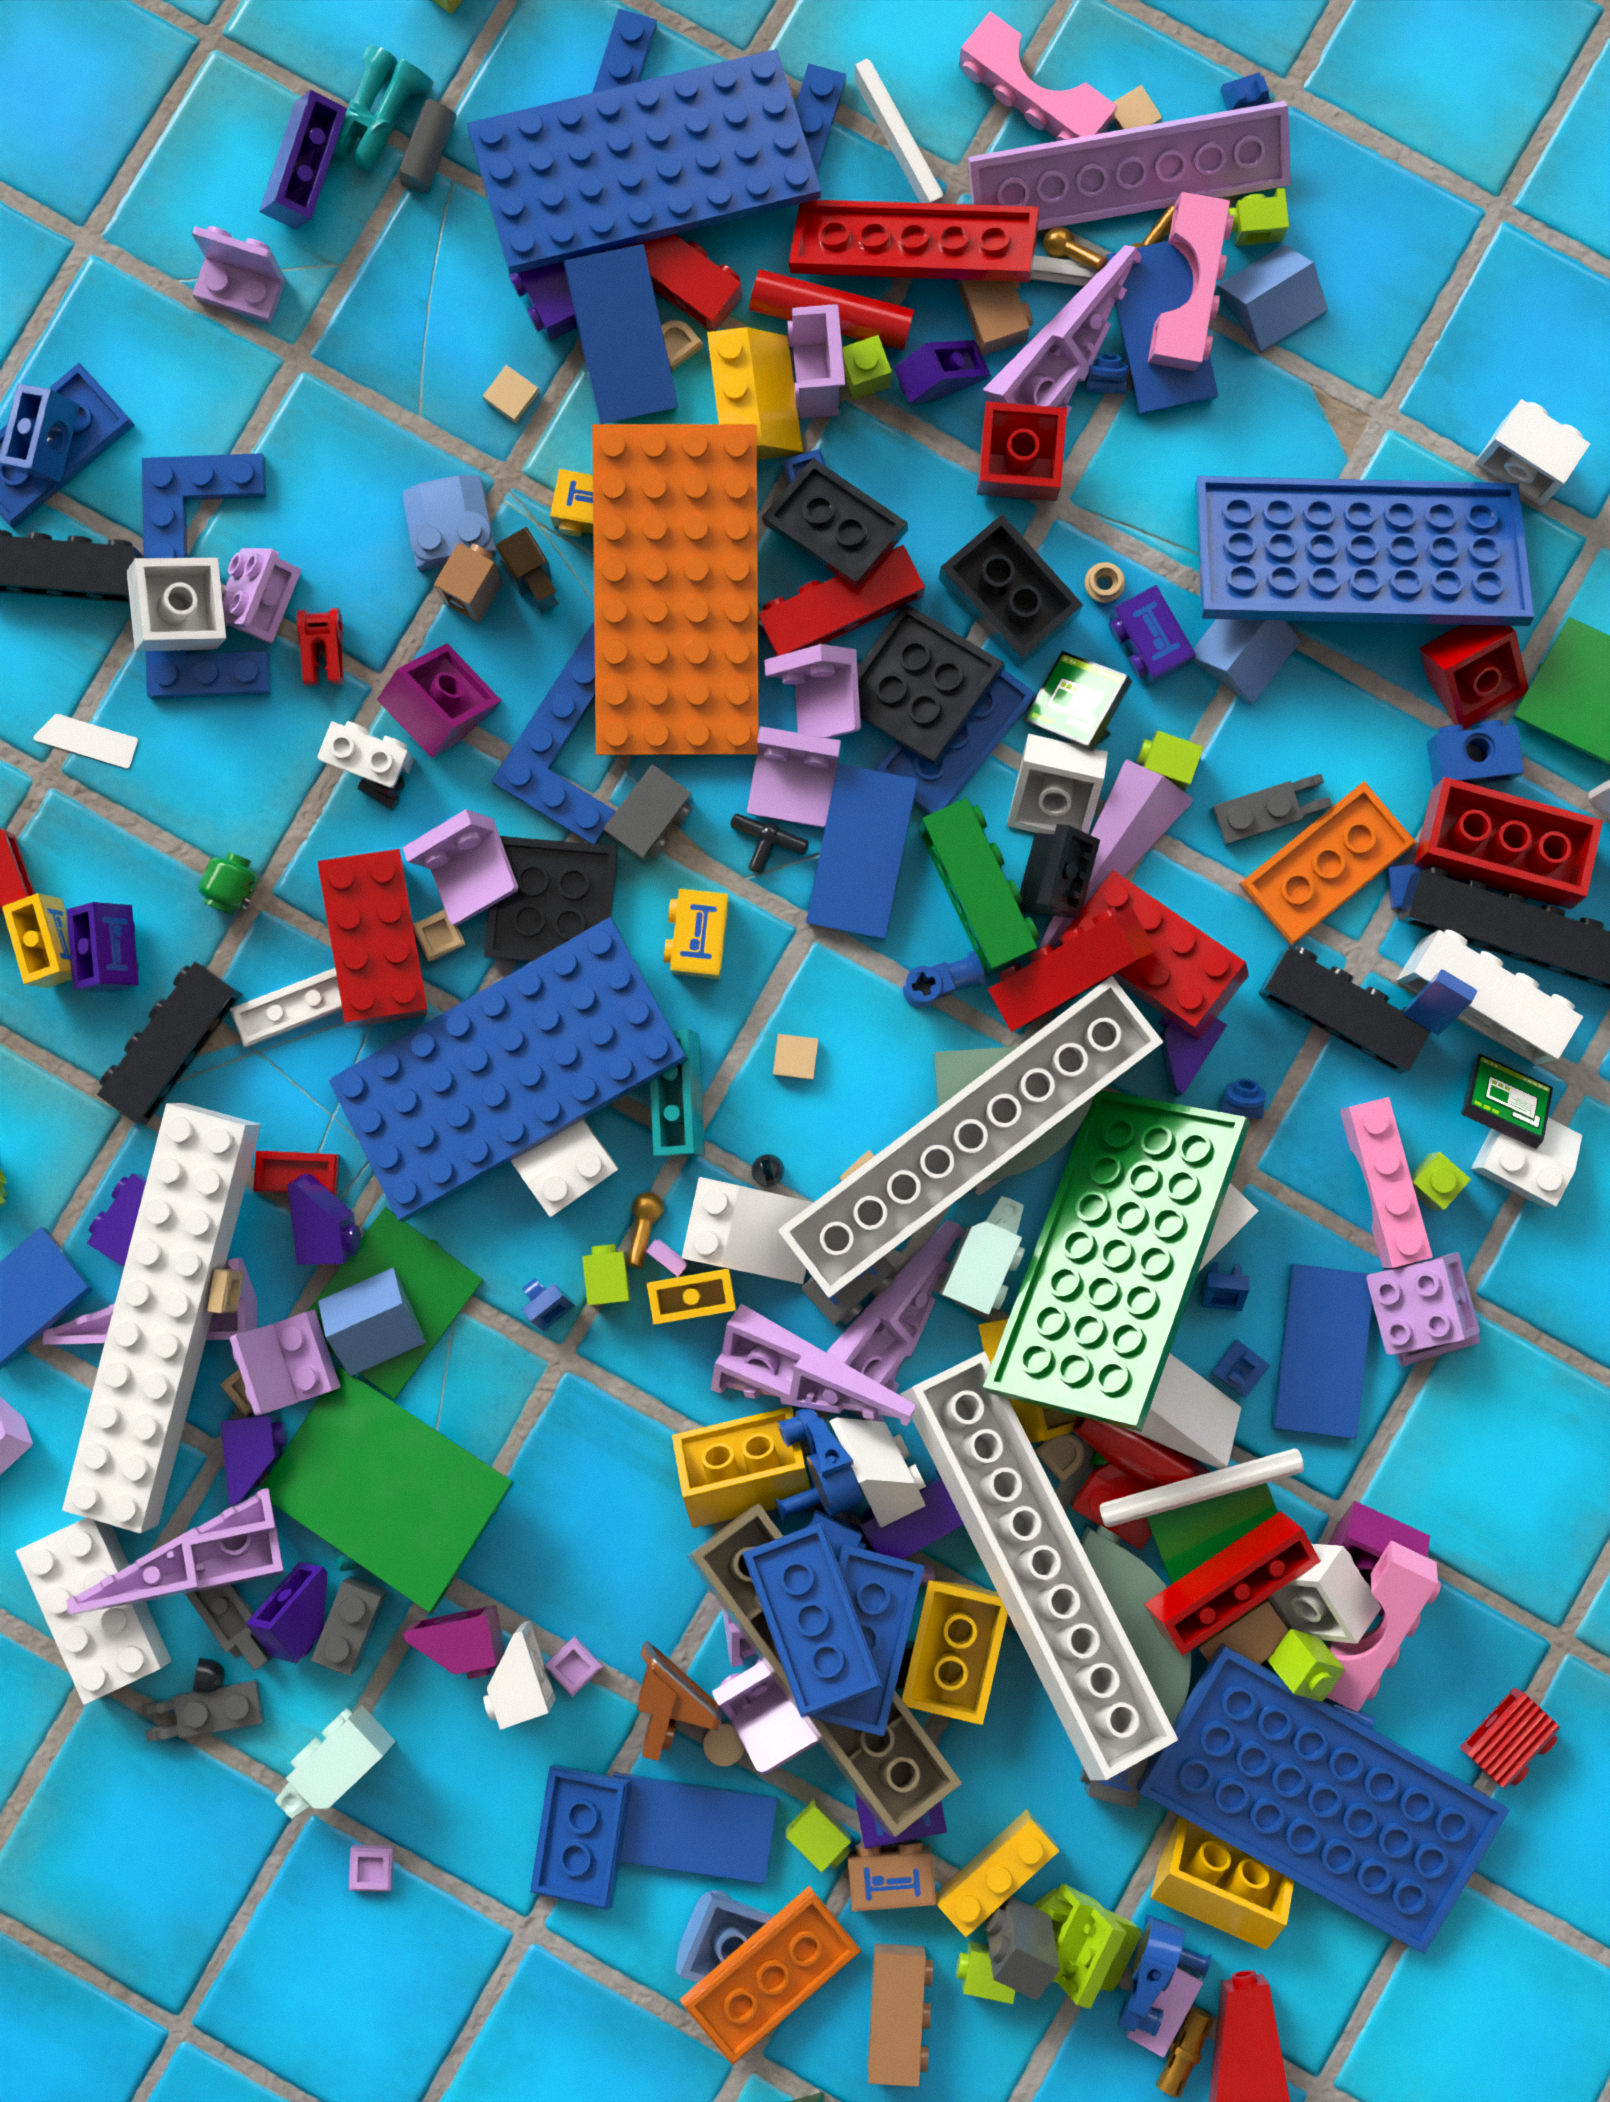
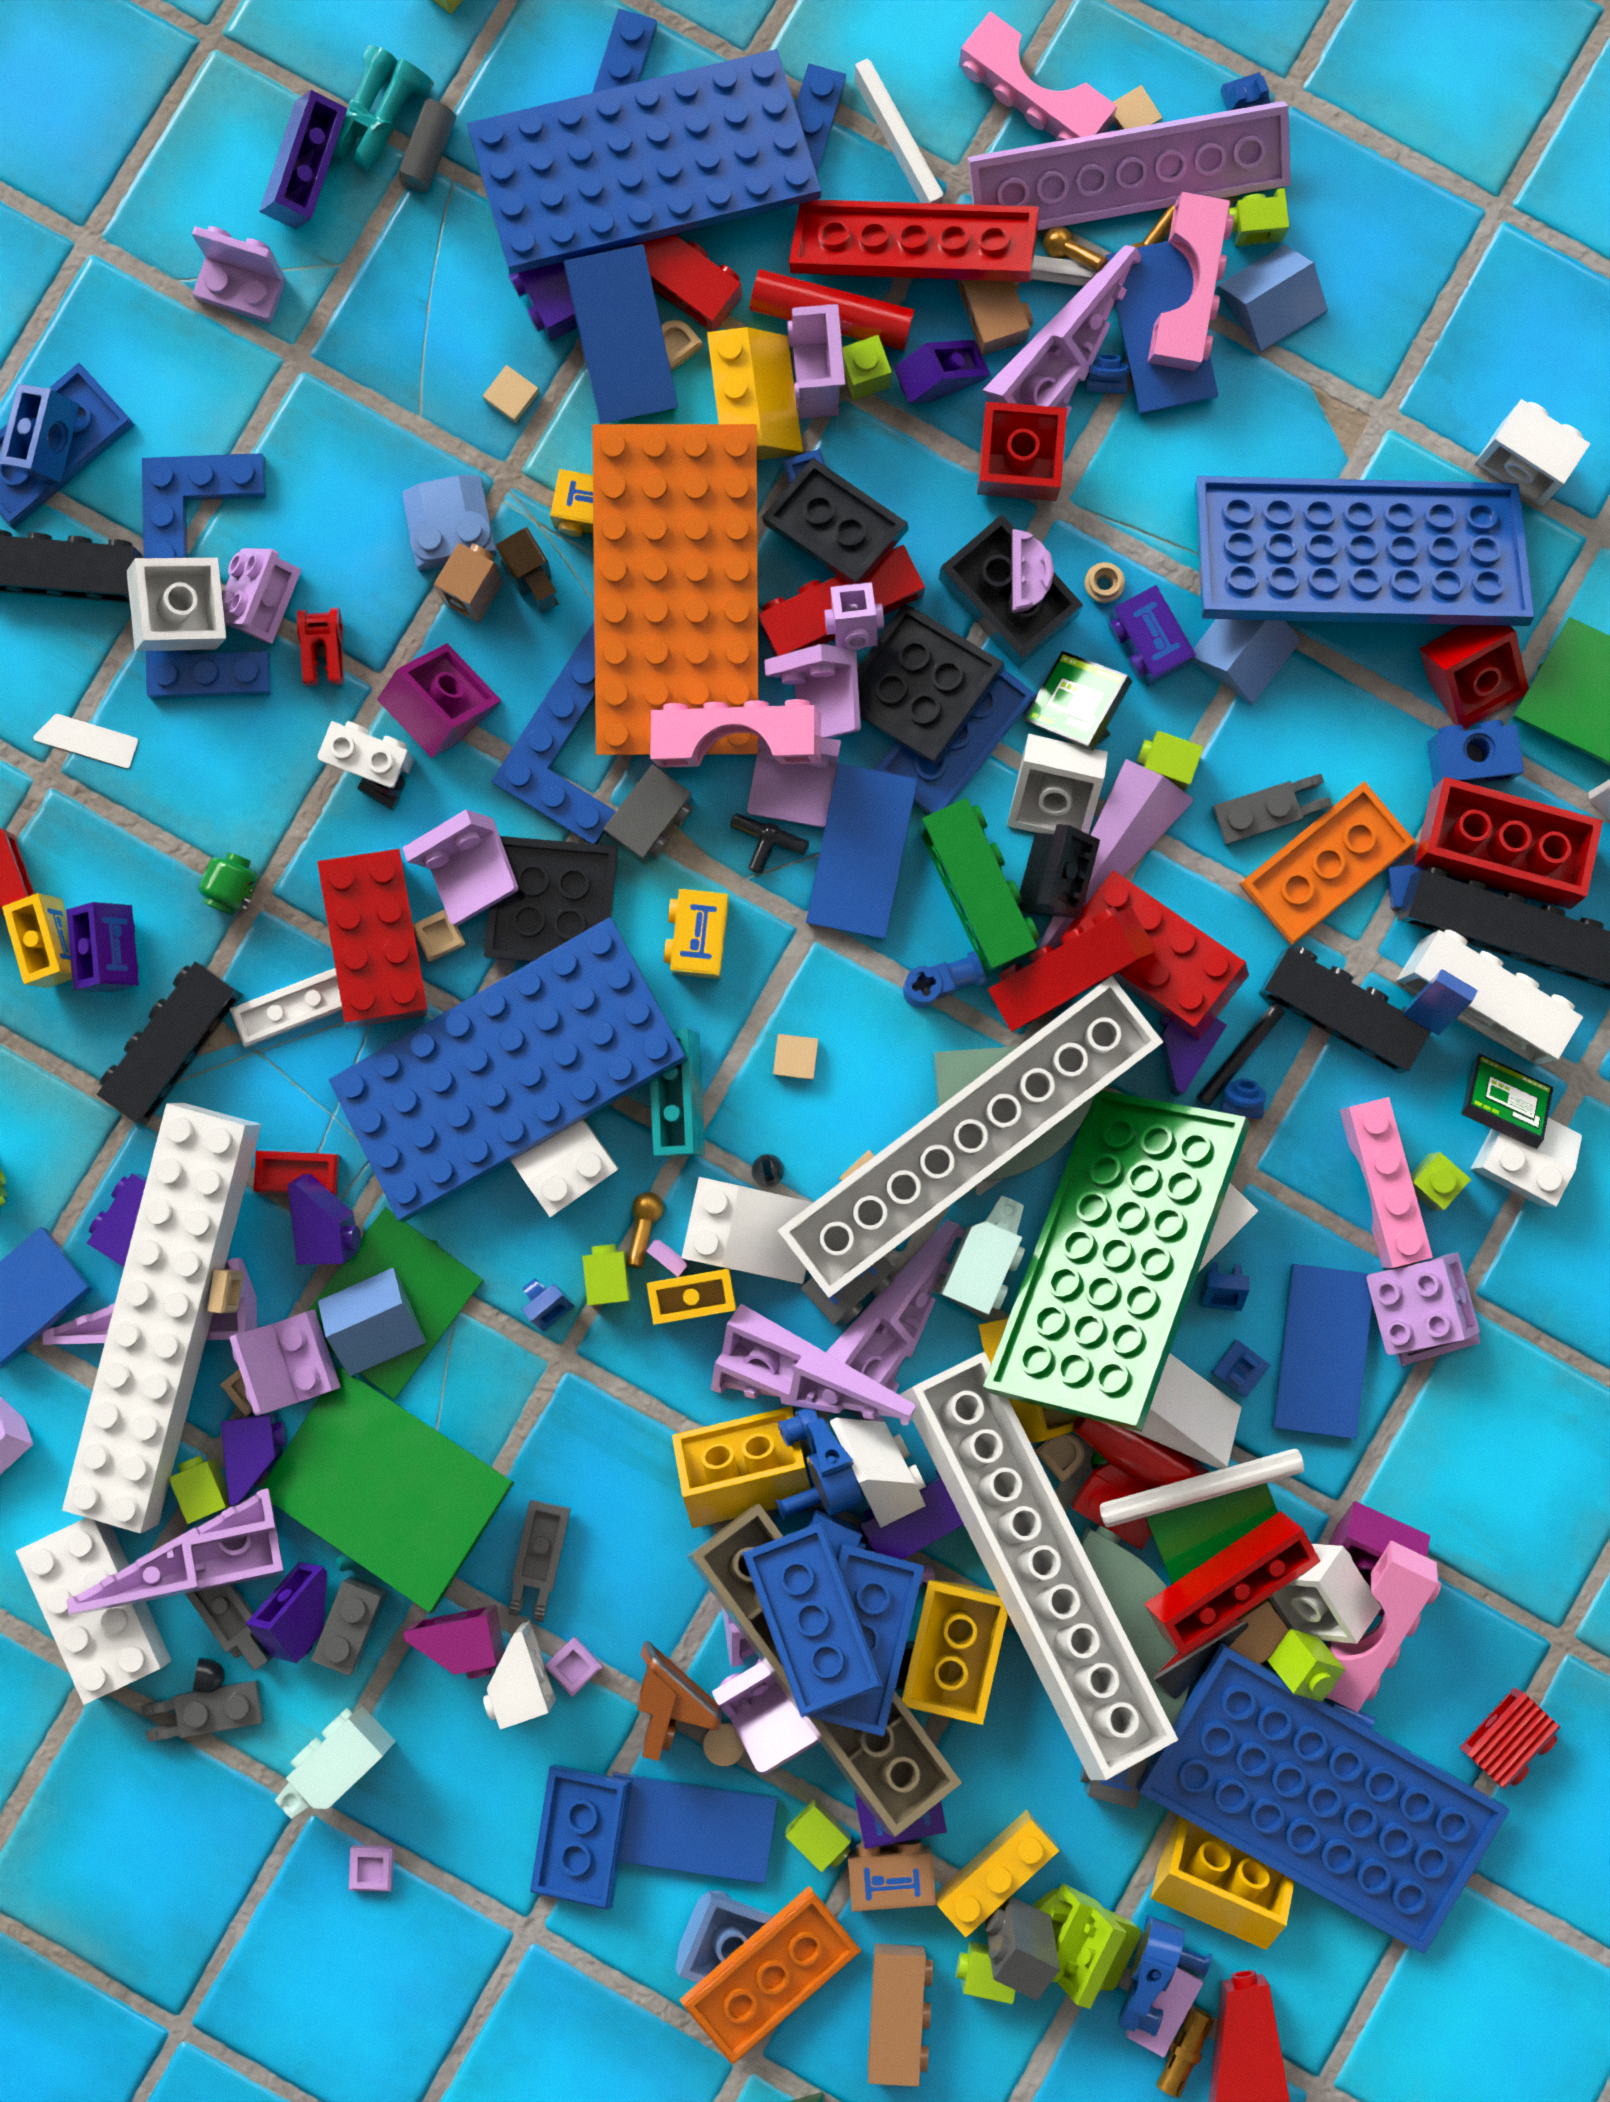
none -> lime brick [169,1455,231,1524]
none -> dark grey hinge [509,1499,571,1622]
none -> bright pink arch [650,699,821,768]
none -> lavender brick [824,582,884,650]
none -> lavender tile [1012,529,1054,613]
none -> black sticker [1153,1620,1249,1699]
none -> black bar [1196,1002,1285,1107]

